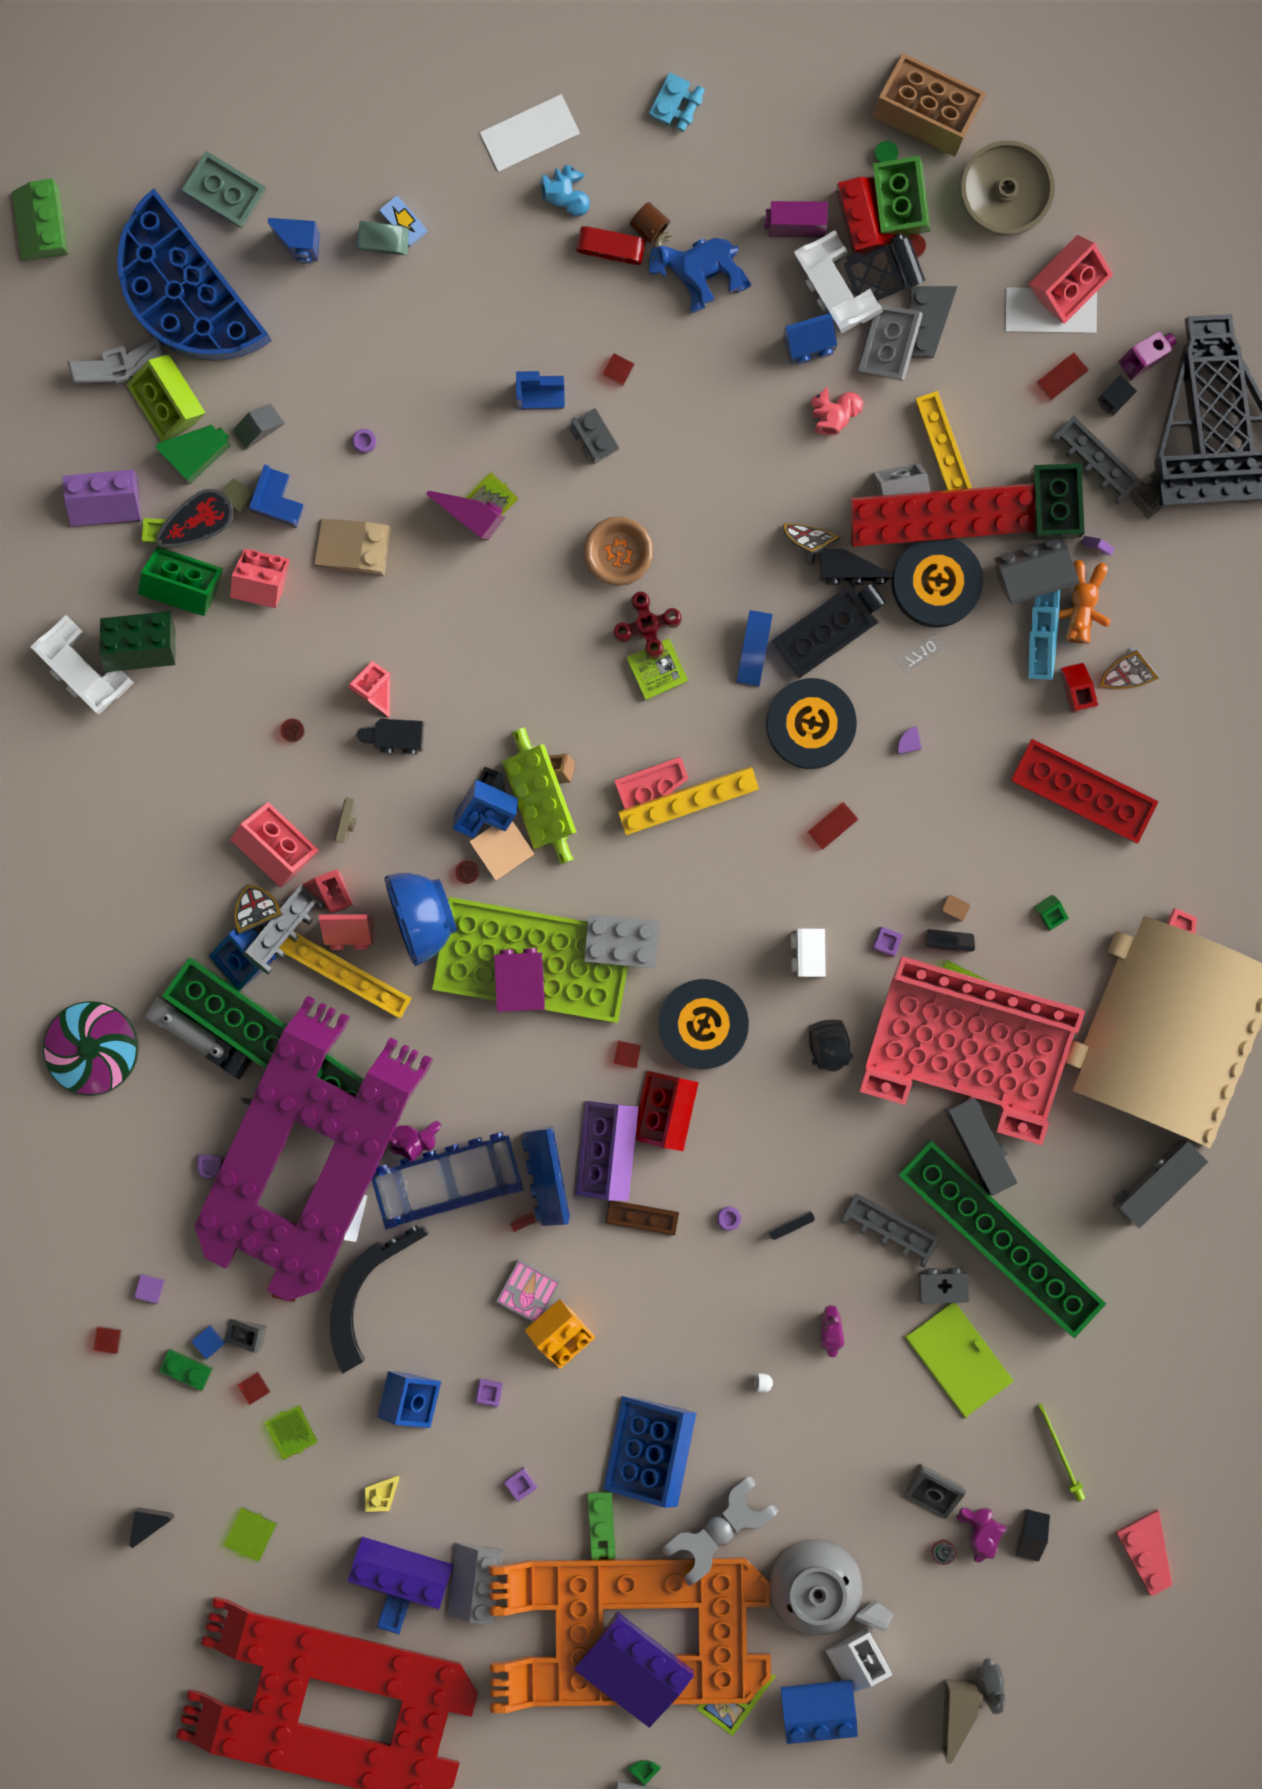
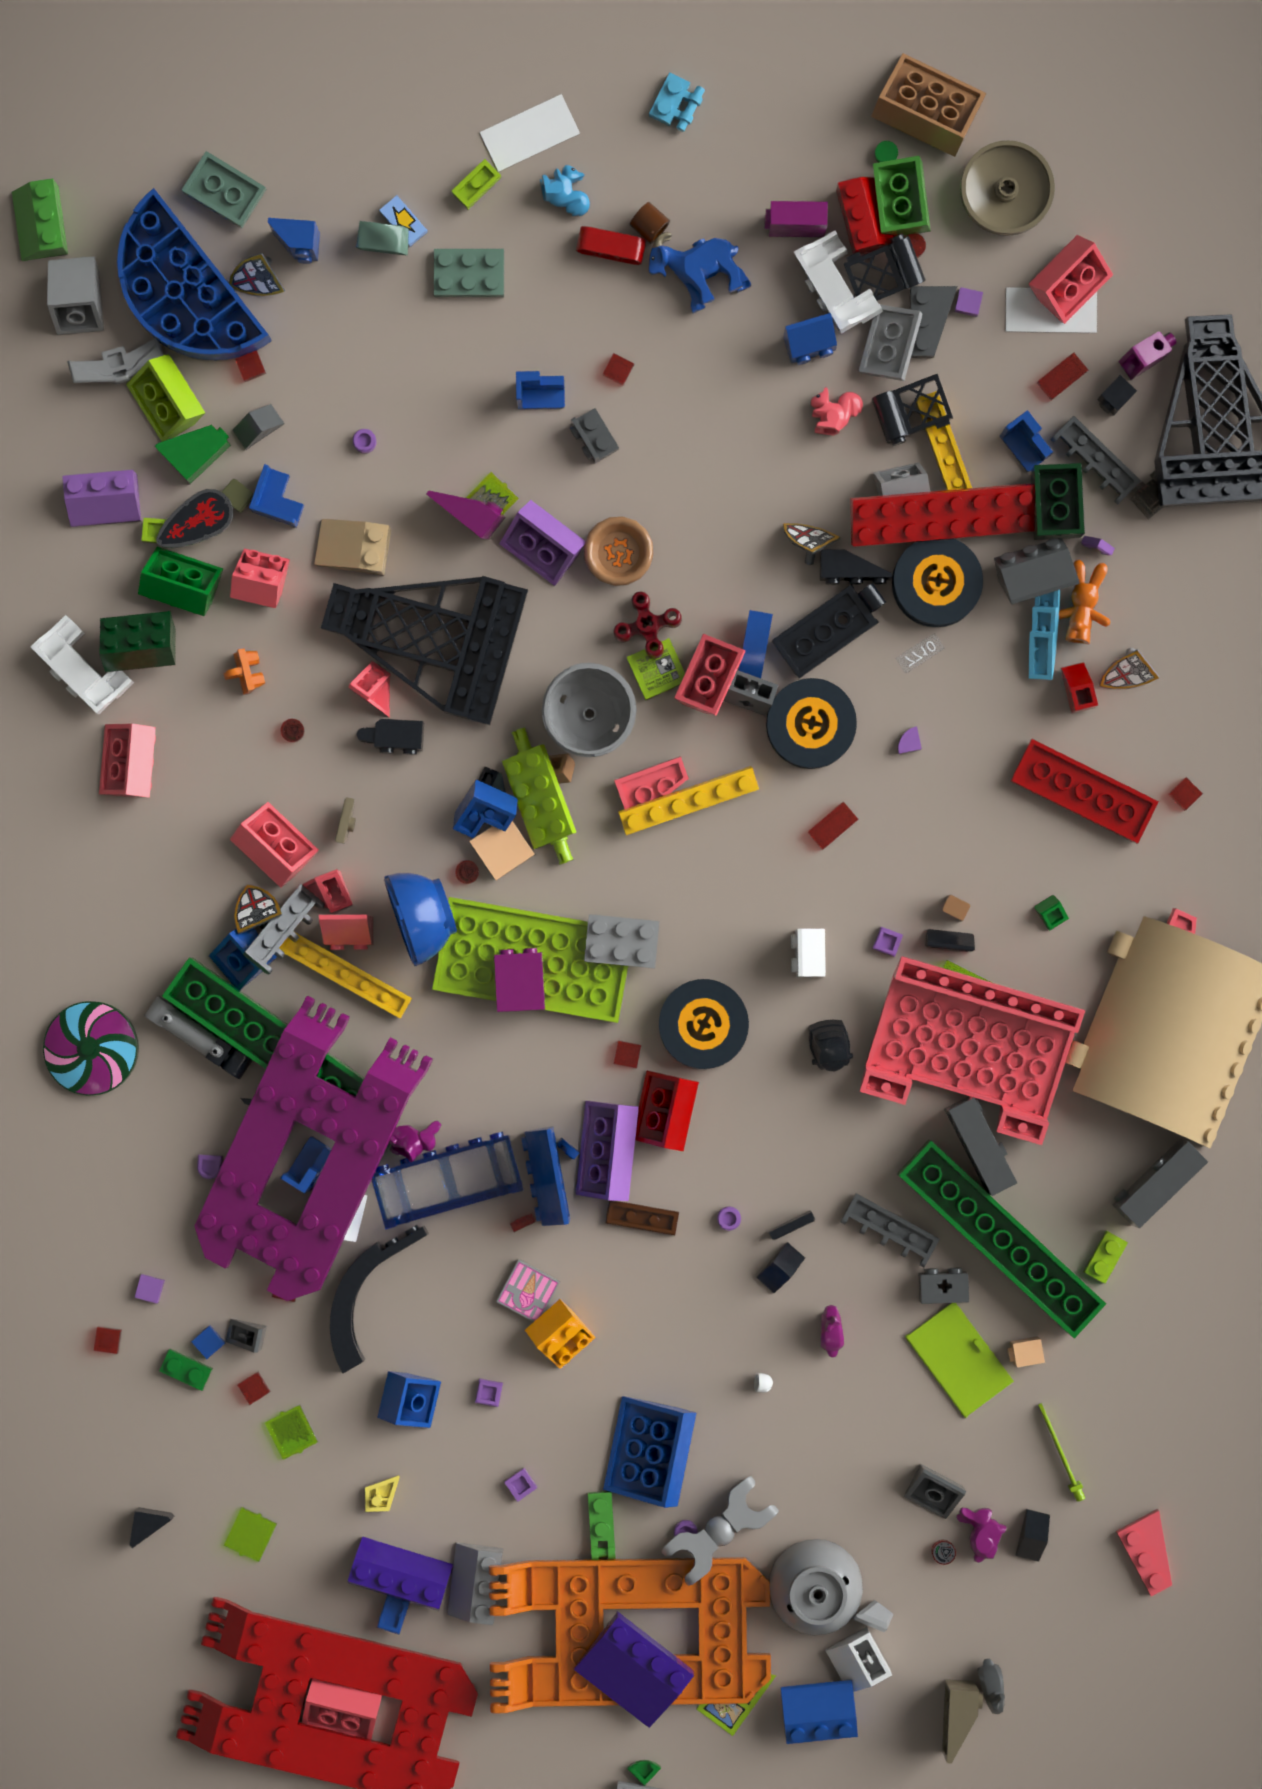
none -> light grey slope [47,257,104,335]
none -> coral slope [99,724,156,797]
none -> orange hips [223,648,265,695]
none -> shield [229,253,285,296]
none -> clear red tile [235,350,266,382]
none -> blue panel [281,1137,332,1193]
none -> coral slope [302,1678,382,1740]
none -> black wing [321,576,528,726]
none -> sand green plate [434,249,504,297]
none -> lime plate [451,159,501,210]
none -> medium lavender slope [499,500,585,586]
none -> light grey piece [541,663,637,758]
none -> blue tile [557,1138,580,1160]
none -> coral slope [674,634,745,716]
none -> medium lavender tile [674,1520,698,1536]
none -> dark grey brick [723,670,778,716]
none -> black slope [756,1242,805,1293]
none -> black piece [872,373,953,446]
none -> medium lavender tile [954,287,983,317]
none -> blue panel [1000,410,1053,472]
none -> light nougat brick [1007,1337,1045,1367]
none -> lime plate [1083,1231,1128,1284]
none -> clear red tile [1168,777,1203,811]

